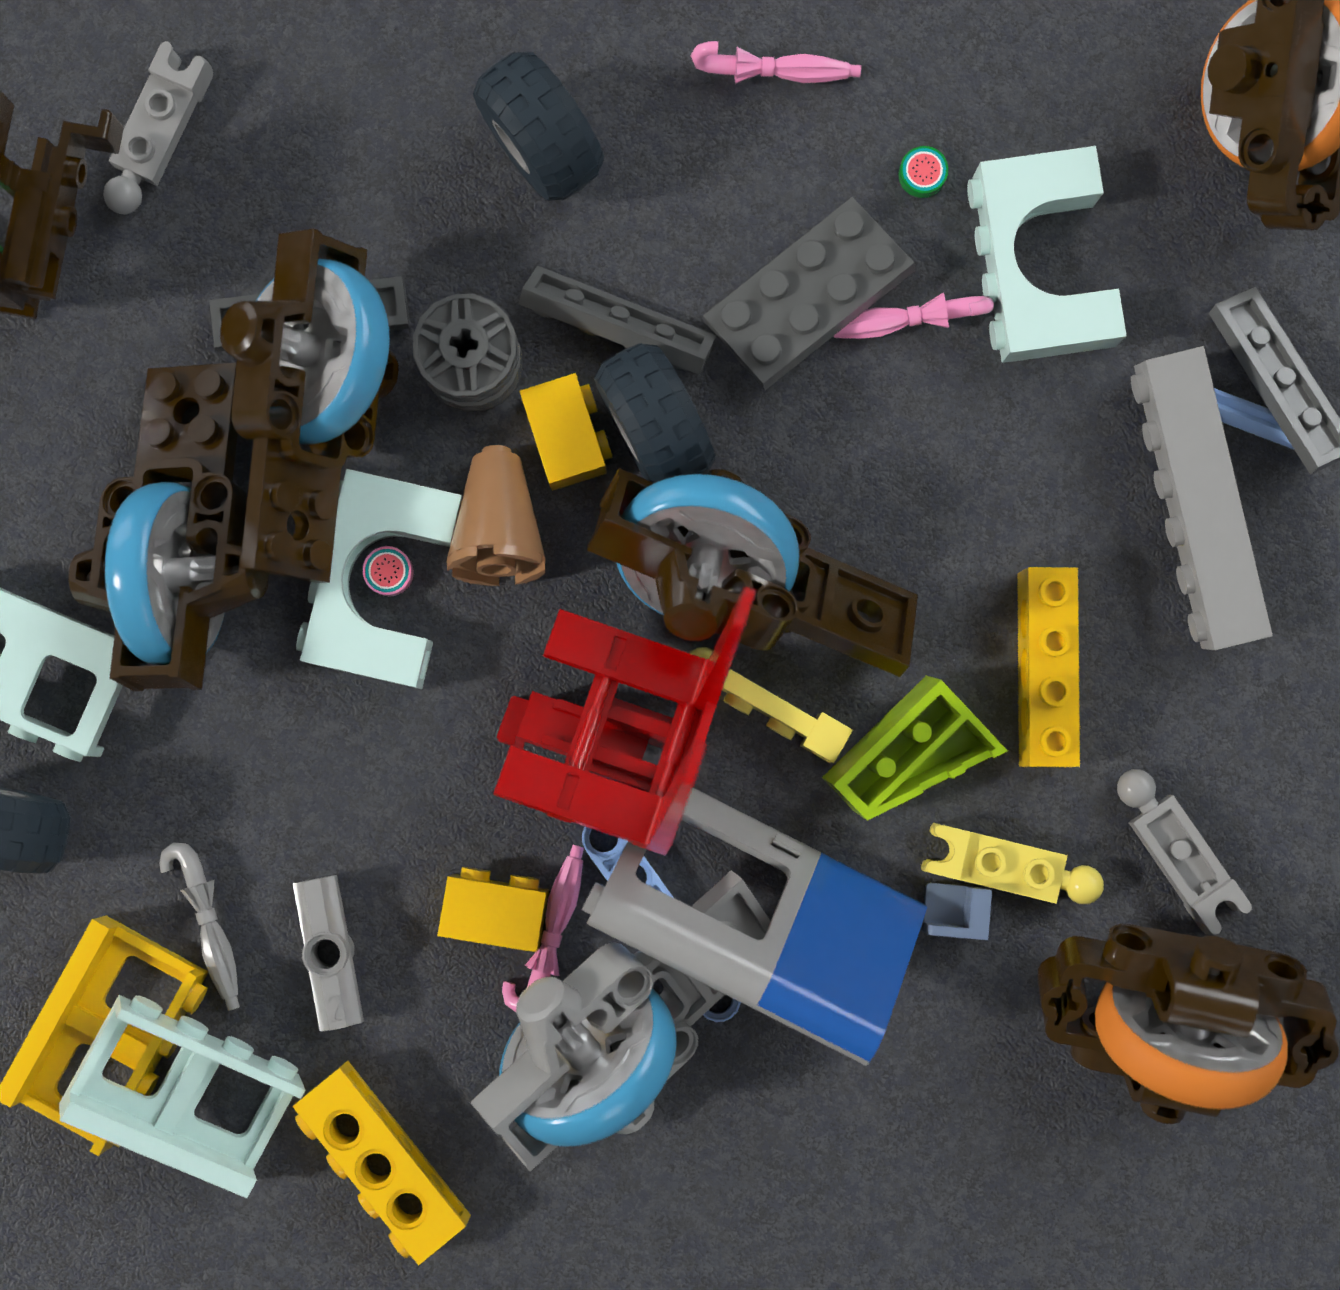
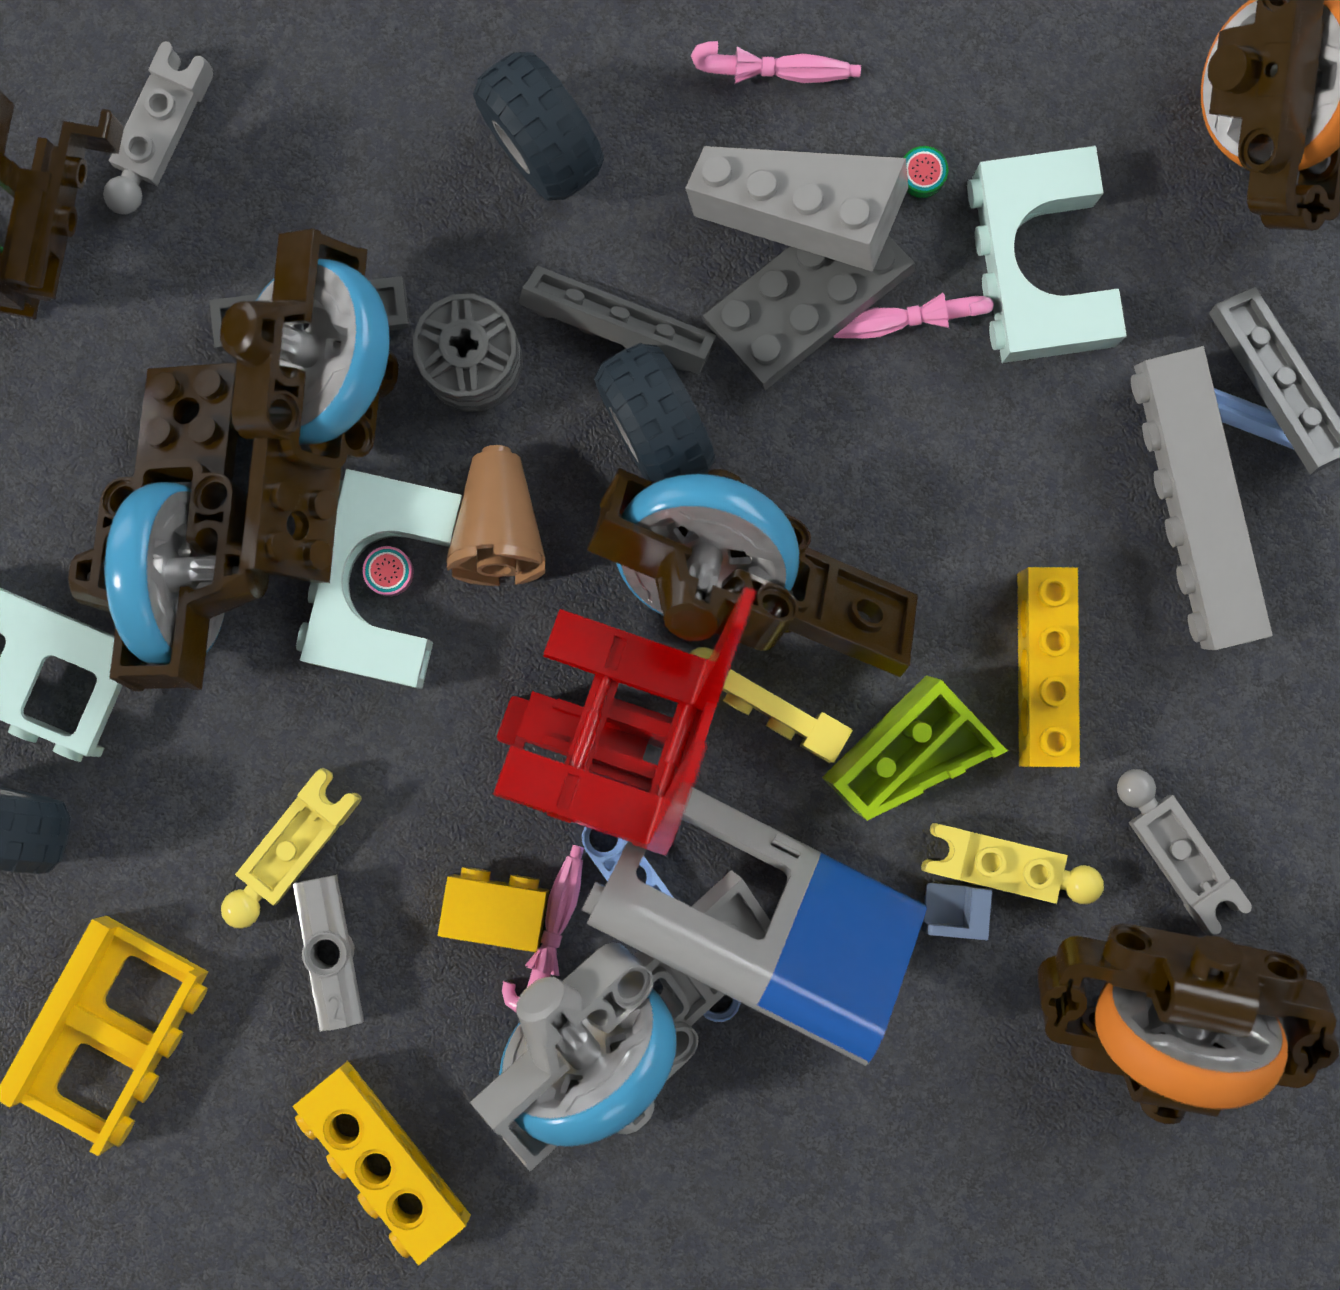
light aqua window [59,995,306,1198] -> none
light grey piece [159,843,240,1011] -> none
yellow brick [520,373,613,491] -> none
none -> light yellow plate [221,768,362,929]
none -> light grey wedge [685,146,908,272]

